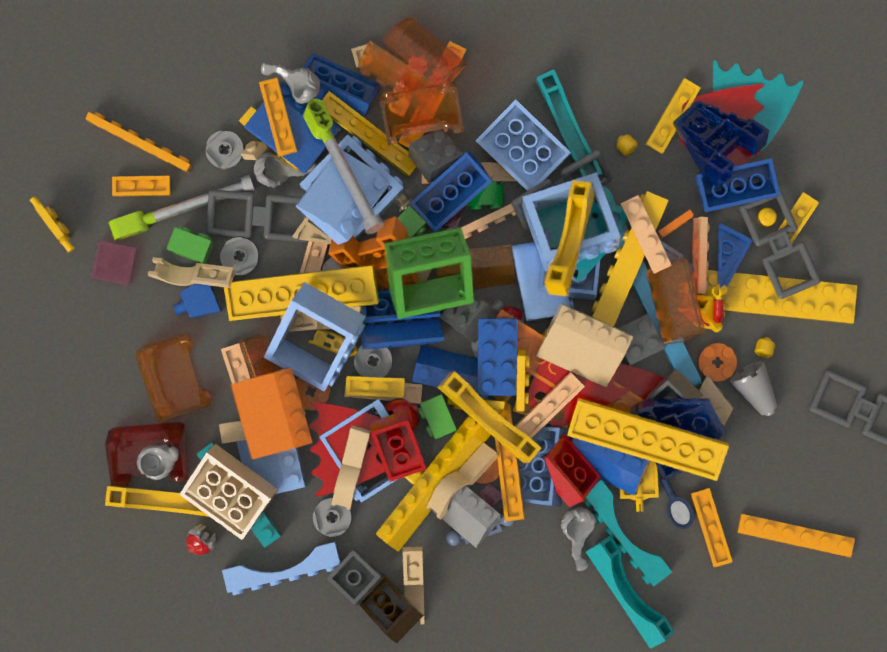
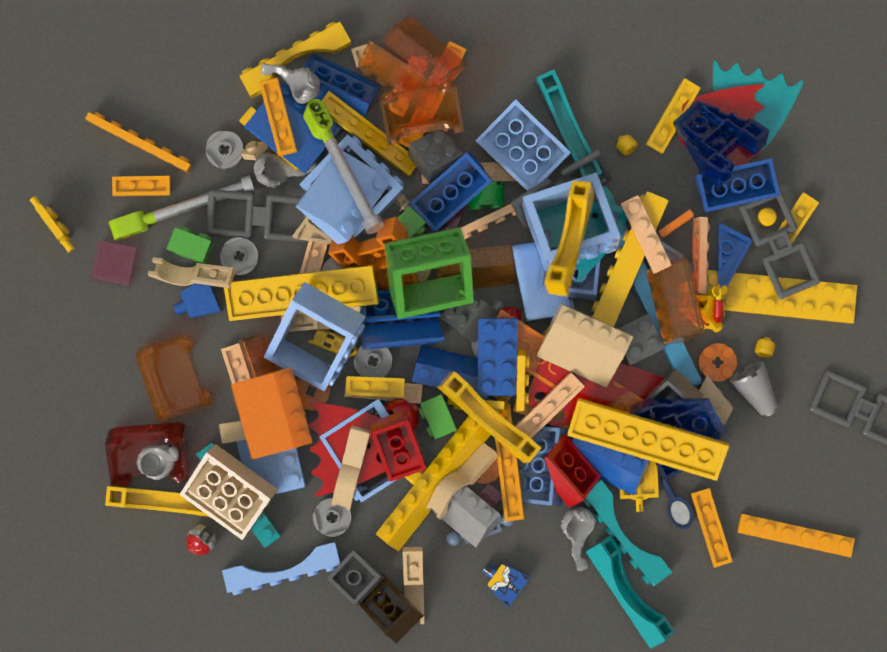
none -> yellow arch [239,22,352,99]
none -> torso [482,562,530,608]

